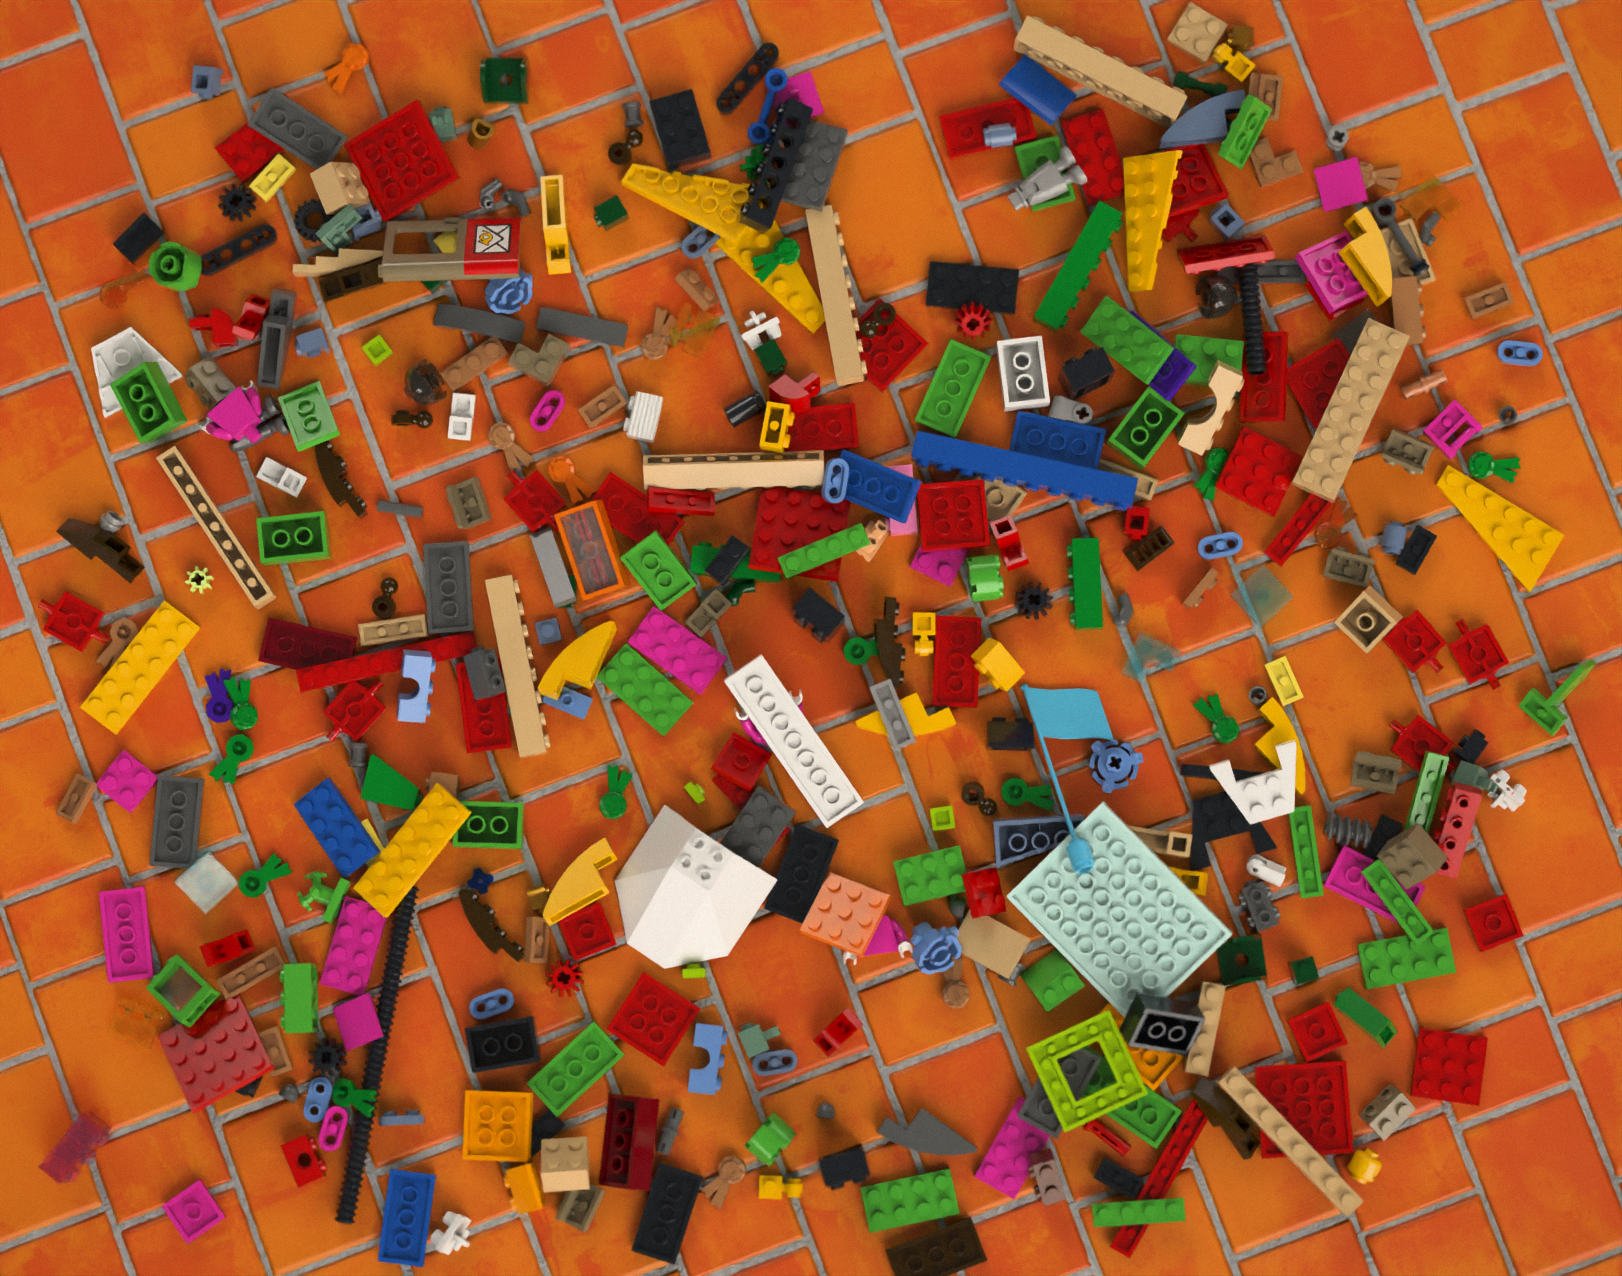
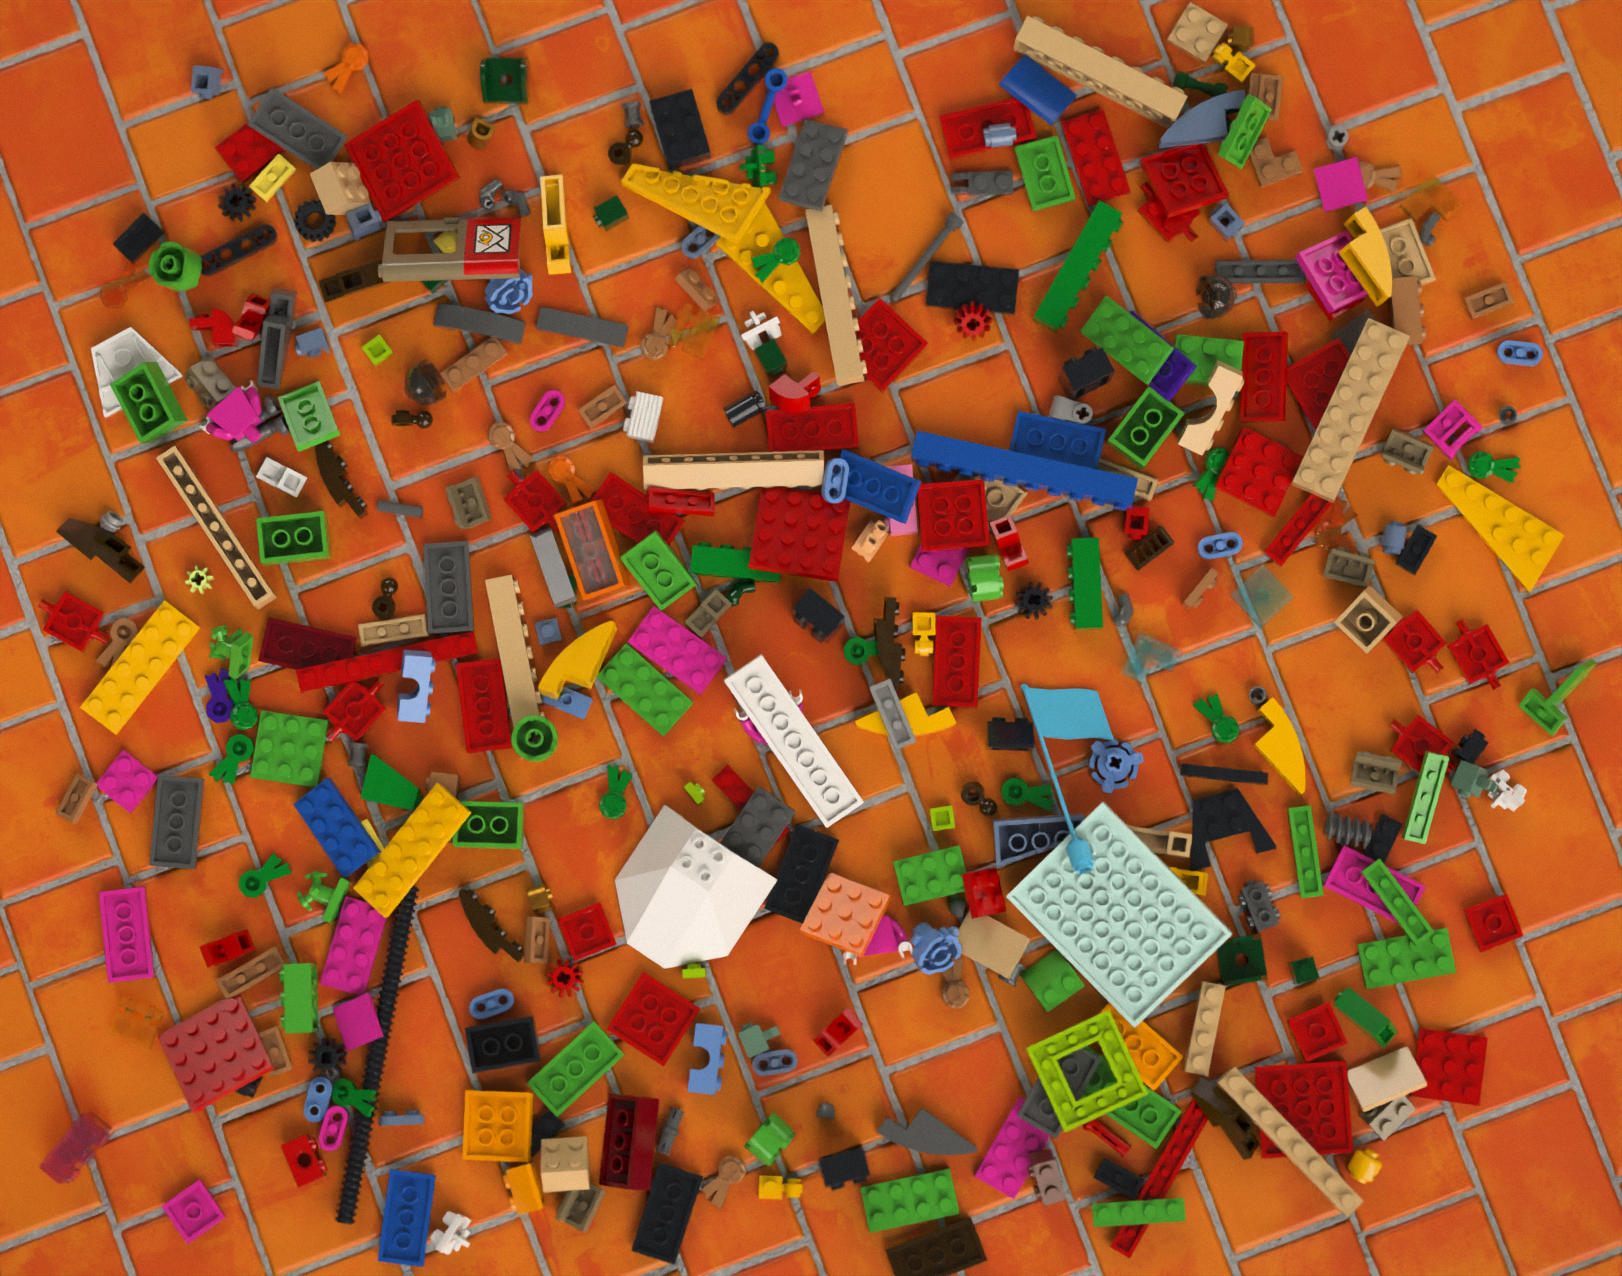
bright green window [146,954,221,1027] -> none
clear light blue plate [174,850,239,914] -> none
dark grey hinge [279,1084,299,1103] -> none
tan slope [292,249,383,277] -> none
sand green plate [315,204,362,256] -> none
white slope [448,392,476,441] -> none
dark grey brick [463,646,506,700] -> none
clear blue plate [467,868,494,895] -> none
dark tan brick [508,334,570,387] -> none
yellow slope [543,837,618,926] -> none
black brick [705,535,751,587] -> none
red plate [711,732,772,792] -> none
black brick [740,98,813,233] -> none
yellow brick [759,401,795,454] -> none
bright green plate [778,523,870,580] -> none
dark brown plate [860,303,896,338] -> none
bright green plate [914,339,992,439] -> none
yellow brick [970,638,1025,692] -> none
white brick [996,336,1050,412] -> none
light grey piece [1007,146,1088,211] -> none
black brick [1119,993,1206,1056] -> none
yellow wing [1123,150,1182,292] -> none
red plate [1177,235,1275,275] -> none
white wing [1209,740,1296,825] -> none
black piece [1237,264,1267,375] -> none
white piece [1246,855,1287,887] -> none
light yellow plate [1264,656,1303,707] -> none
dark grey piece [1372,198,1430,276] -> none
dark tan brick [1377,823,1448,890] -> none
nougat pin [1400,369,1447,400] -> none
brick [1432,782,1482,879] -> none
none -> bright green piece [209,625,253,680]
none -> bright green plate [250,710,329,787]
none -> bright green brick [511,715,559,763]
none -> dark grey piece [890,212,964,302]
none -> dark grey hinge [950,171,1014,196]
none -> tan tile [1347,1046,1427,1112]

